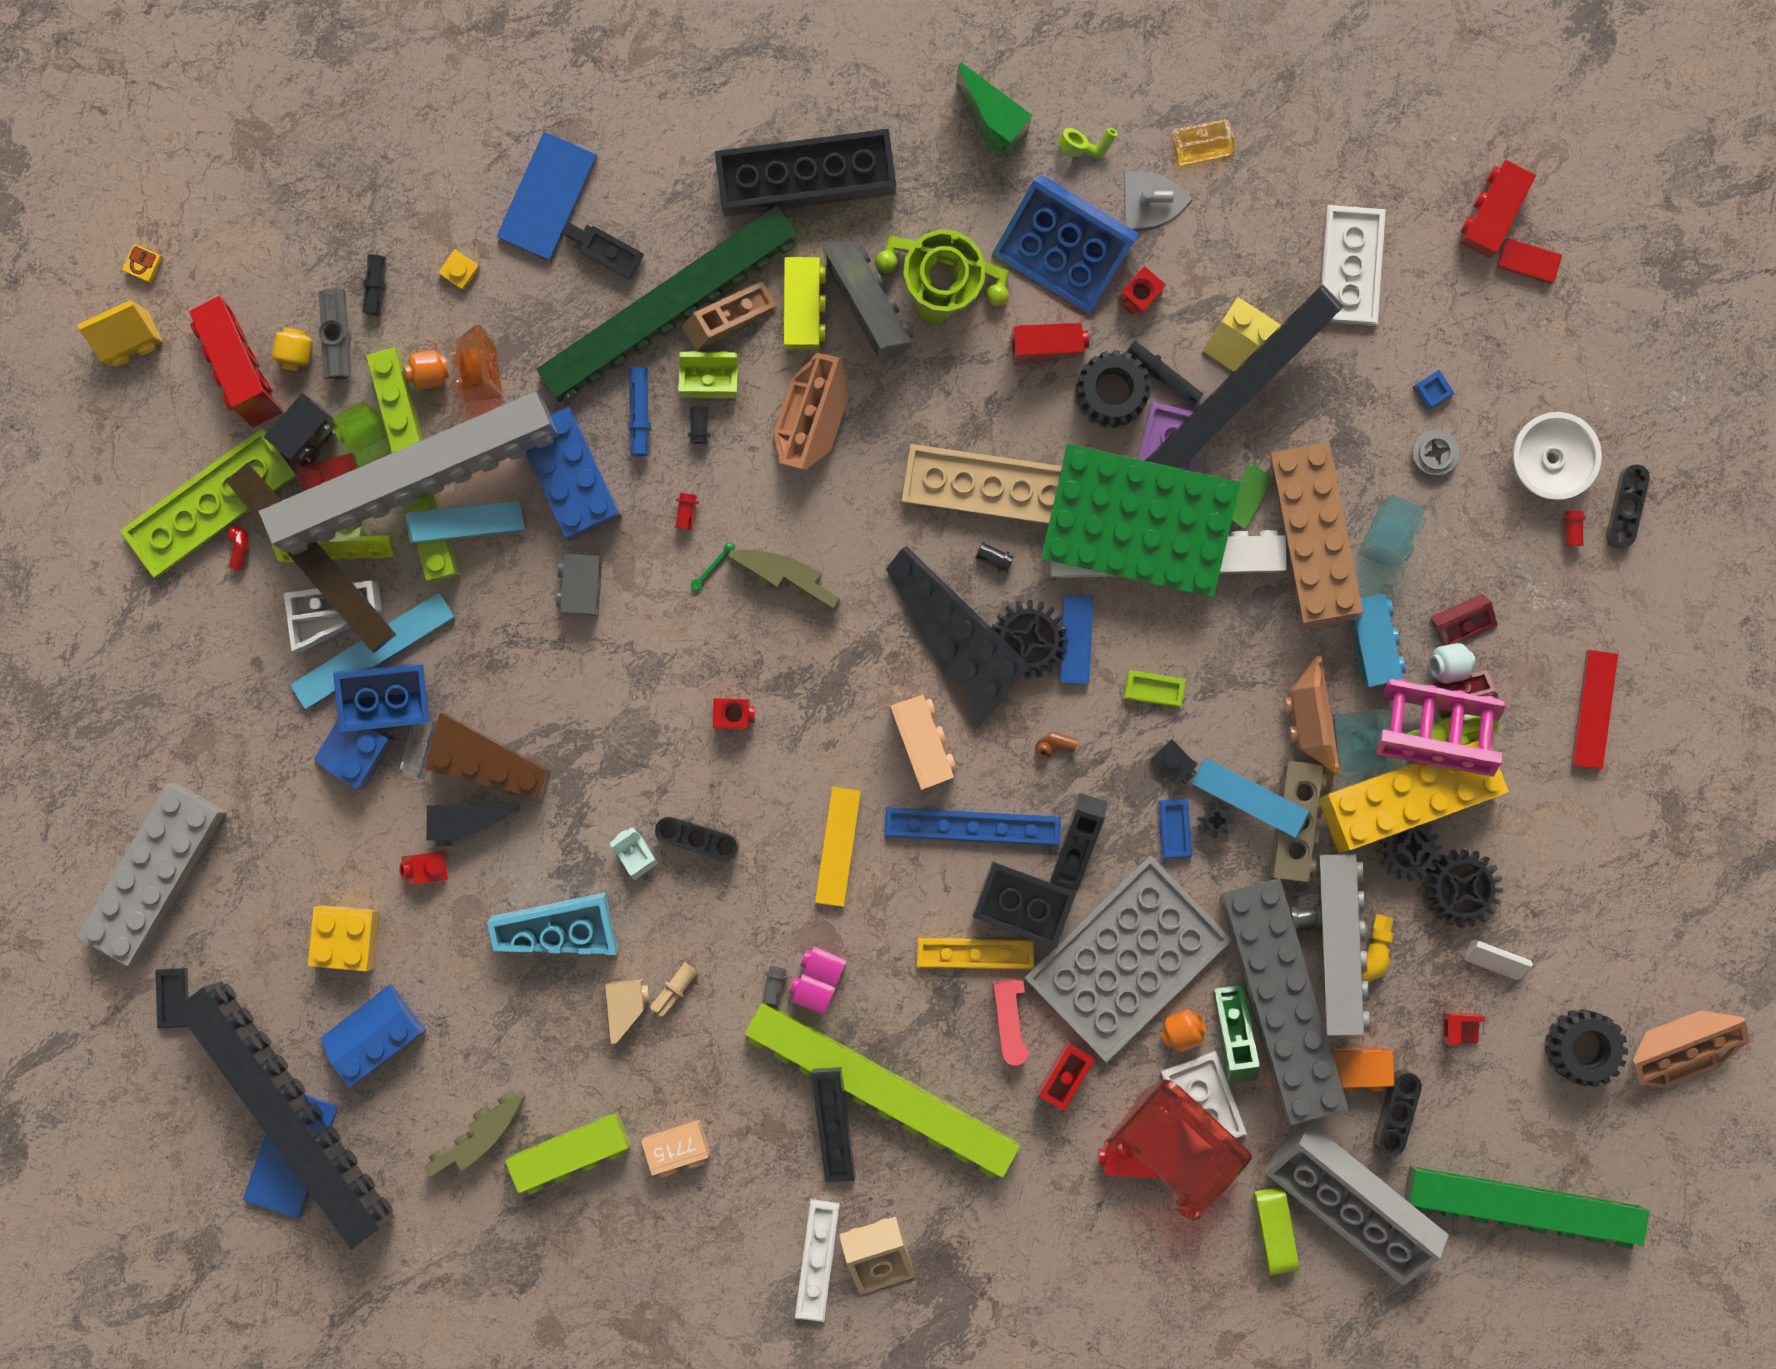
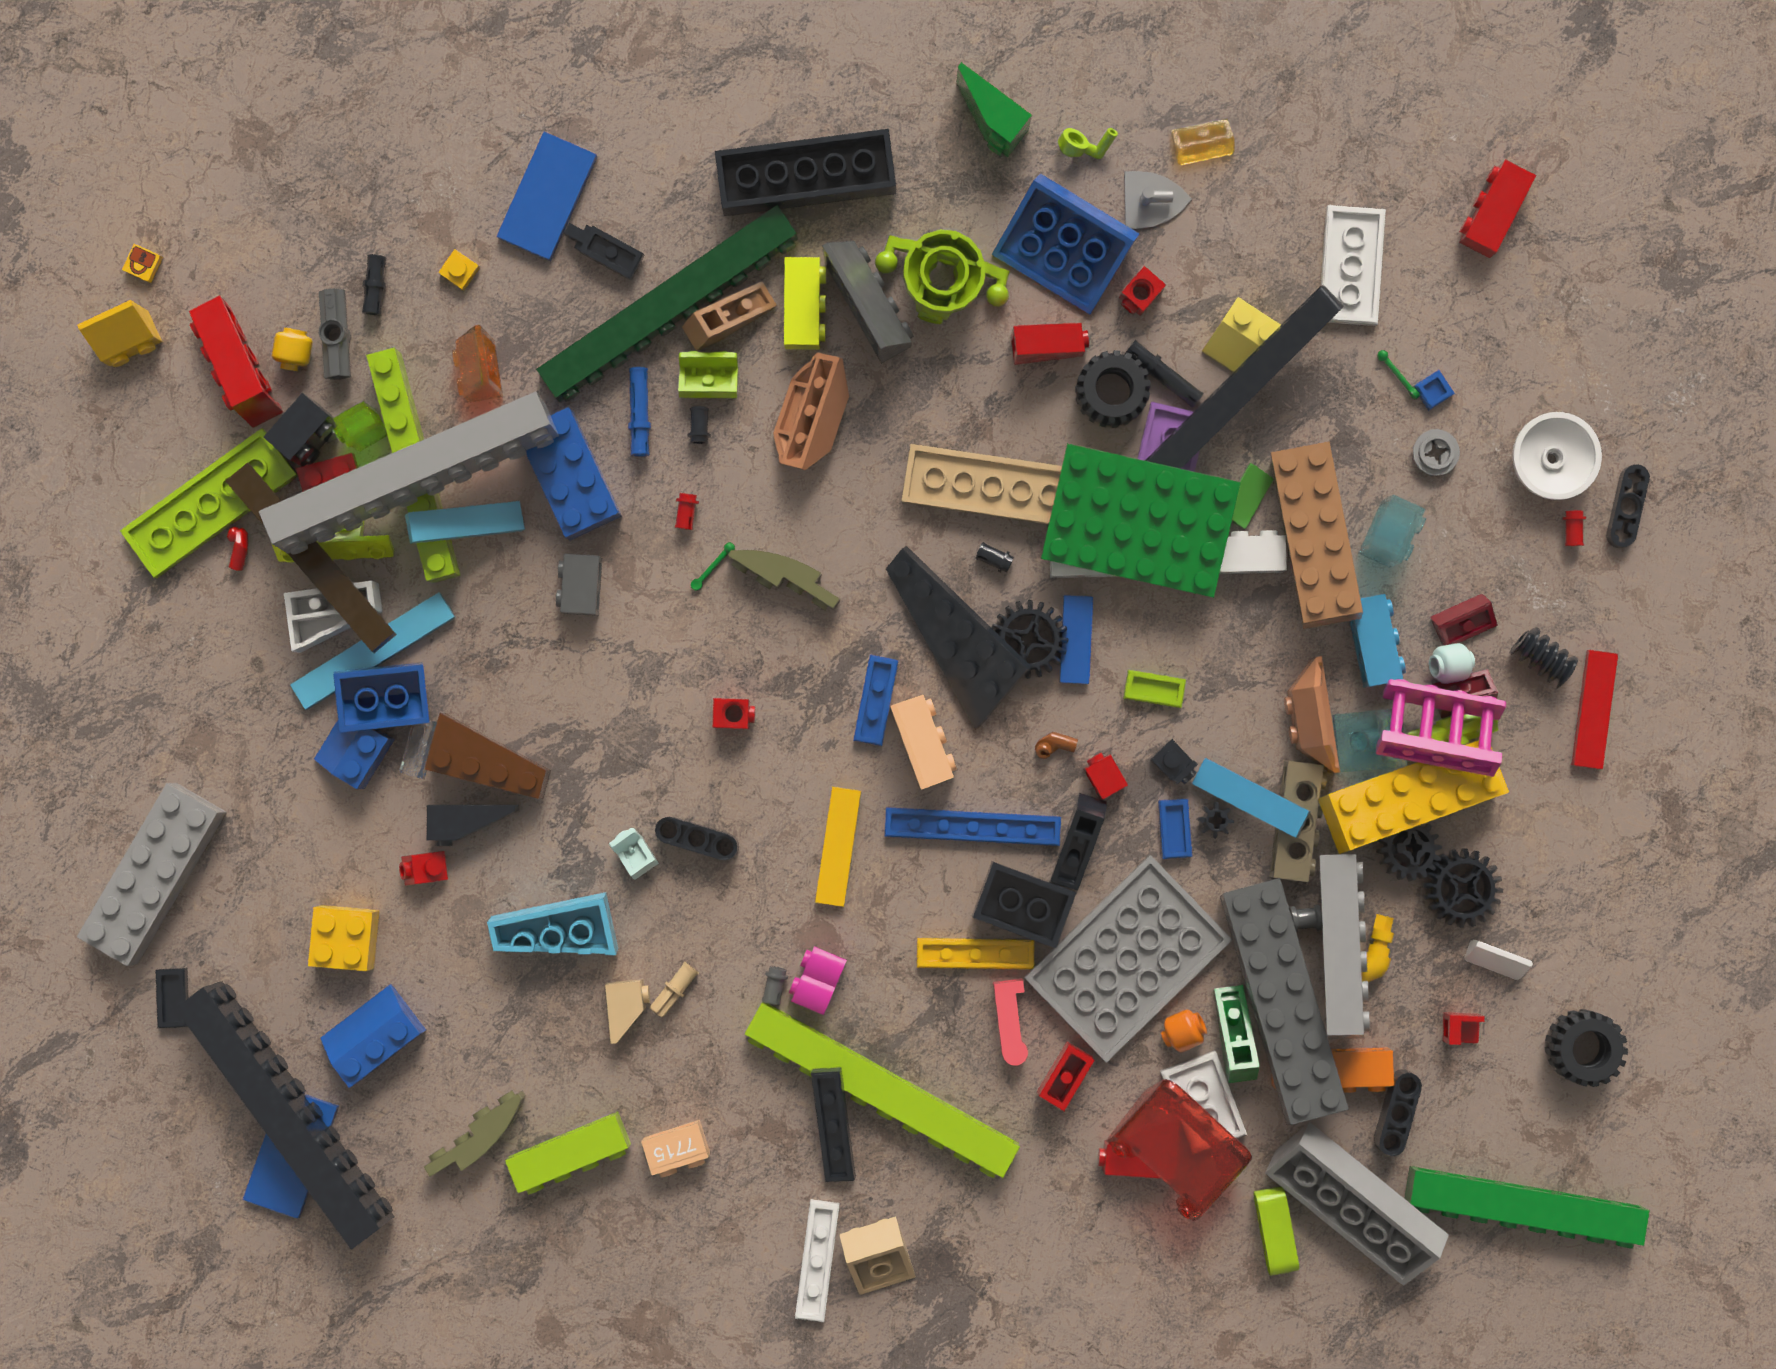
orange head [403,350,449,391] -> none
red tile [1497,238,1562,284] -> none
nougat wedge [1632,1010,1749,1088] -> none
none -> blue tile [853,655,898,746]
none -> red brick [1083,752,1128,800]
none -> green hinge [1377,350,1420,400]
none -> black piece [1509,627,1578,689]

